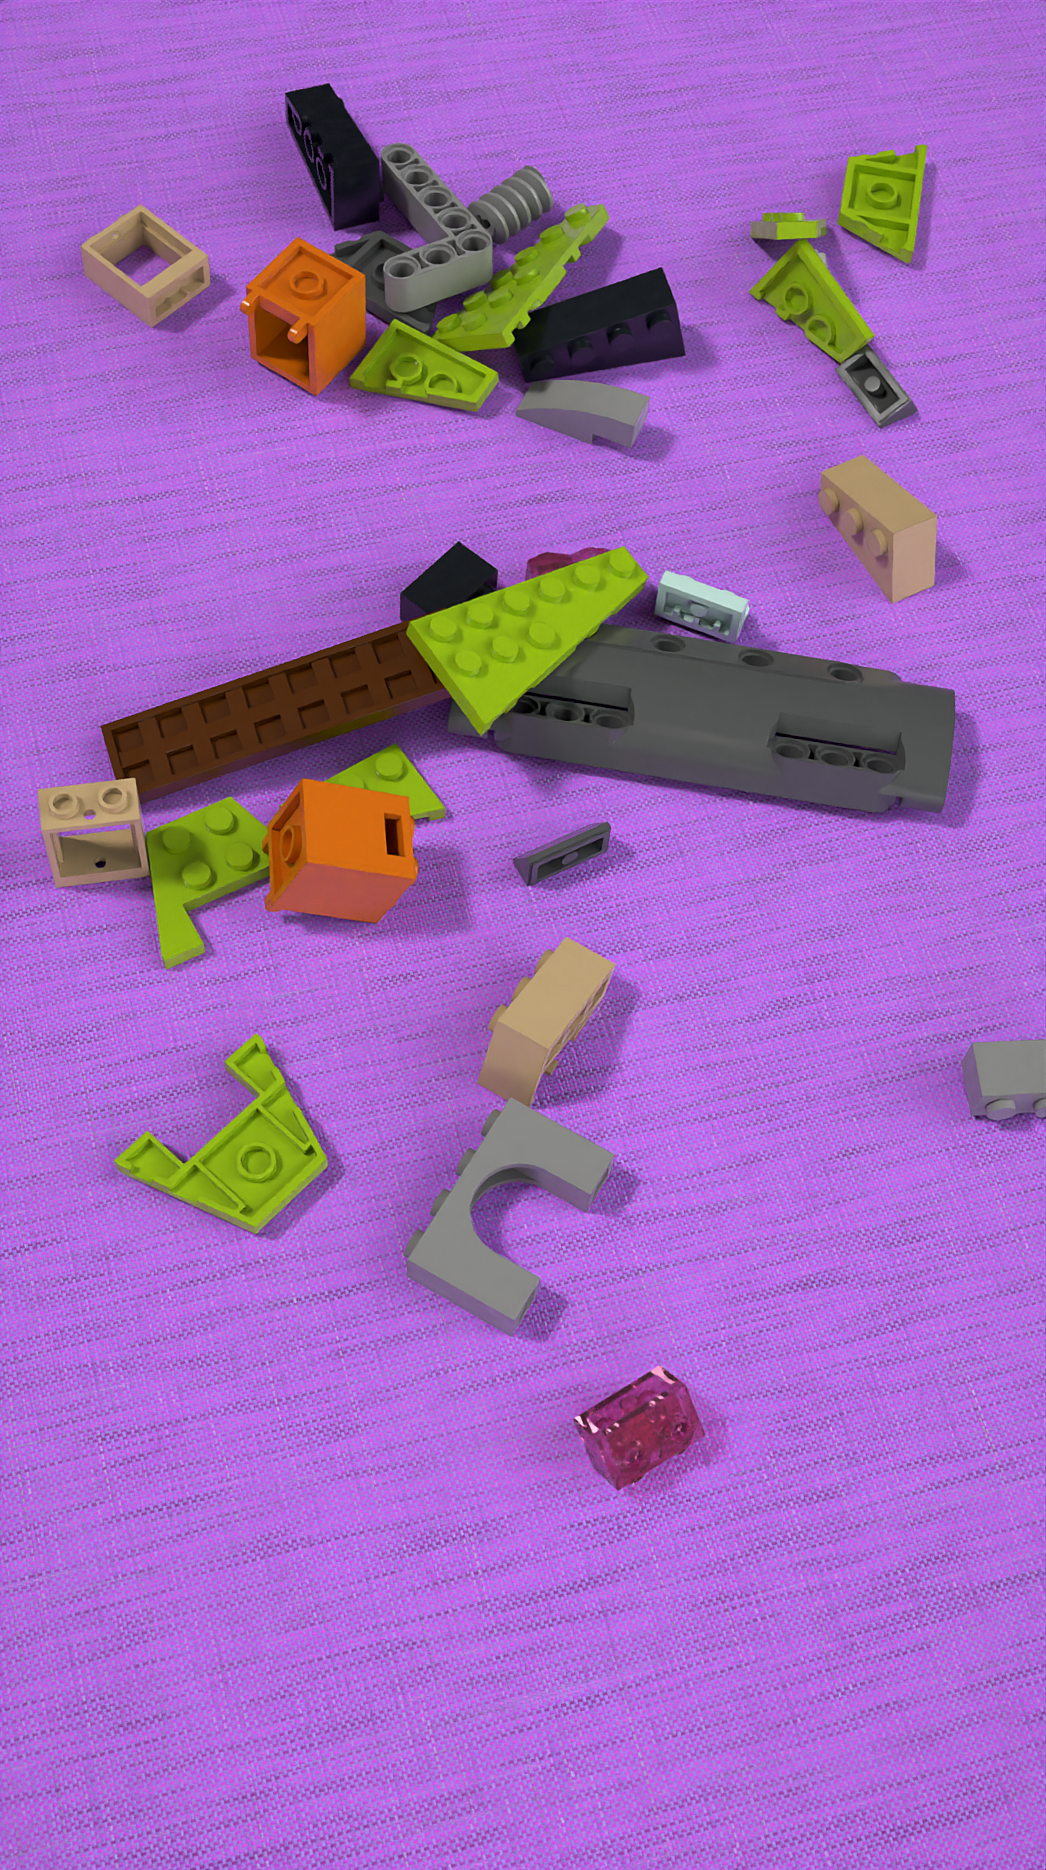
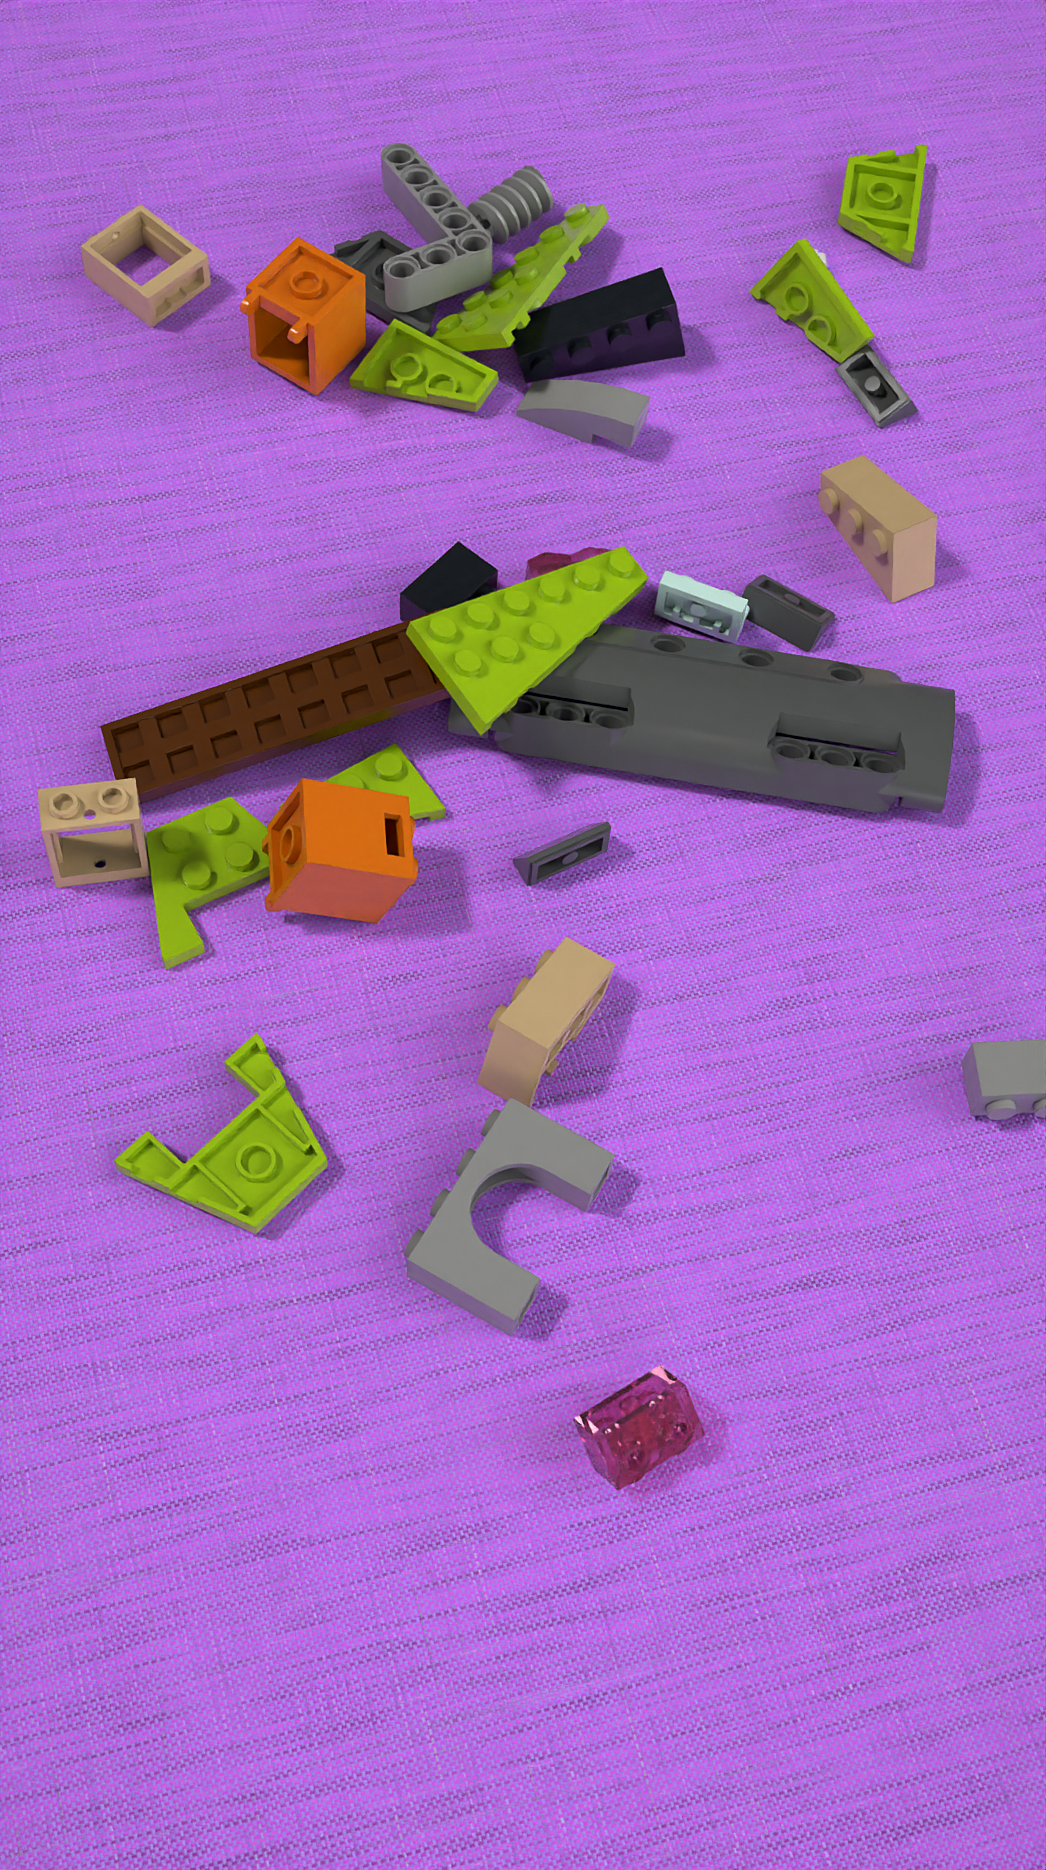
black wedge [285,83,384,231] -> none
lime wing [750,212,827,240] -> none
none -> dark grey slope [742,574,835,652]

